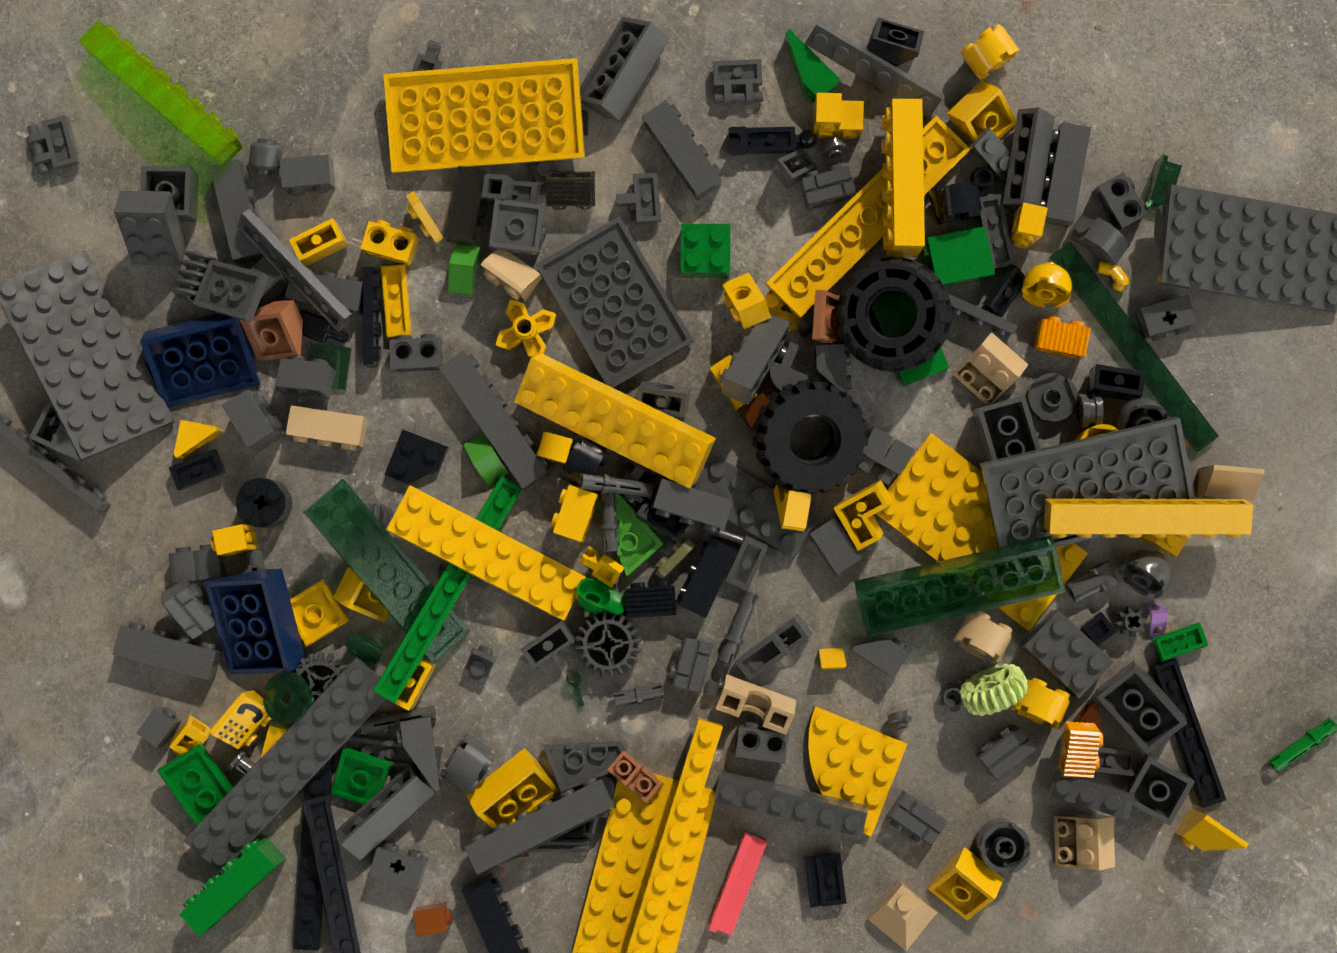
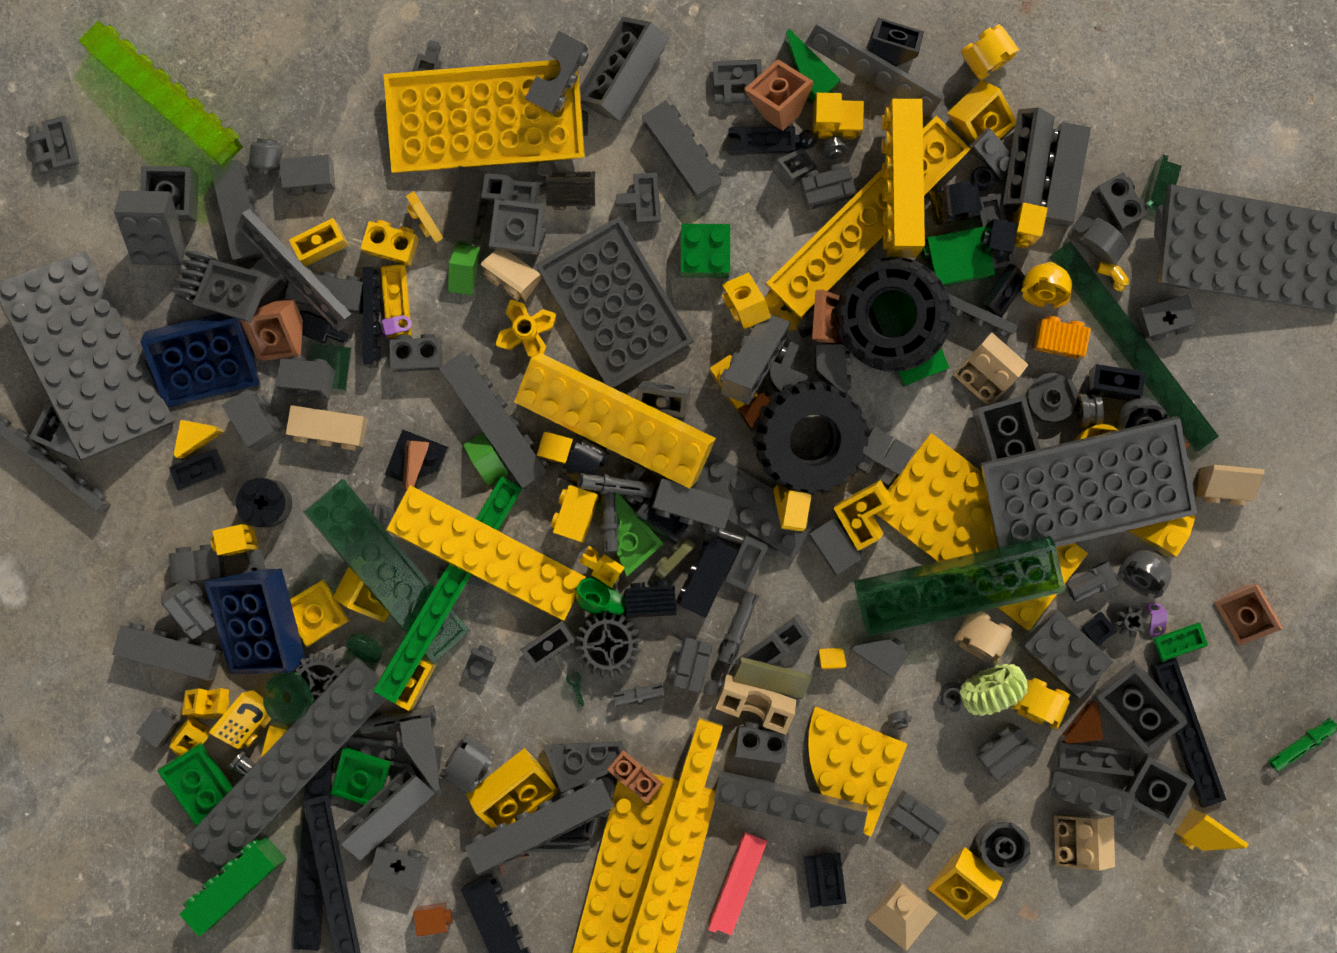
yellow brick [1044,499,1253,538] -> none
light orange brick [1058,721,1103,779] -> none
none -> yellow brick [181,688,230,719]
none -> medium lavender piece [381,316,412,340]
none -> nougat slope [402,440,429,490]
none -> dark grey arch [525,31,589,115]
none -> olive tile [732,657,811,699]
none -> nougat slope [744,59,813,131]
none -> black brick [980,219,1018,260]
none -> nougat slope [1214,584,1283,646]

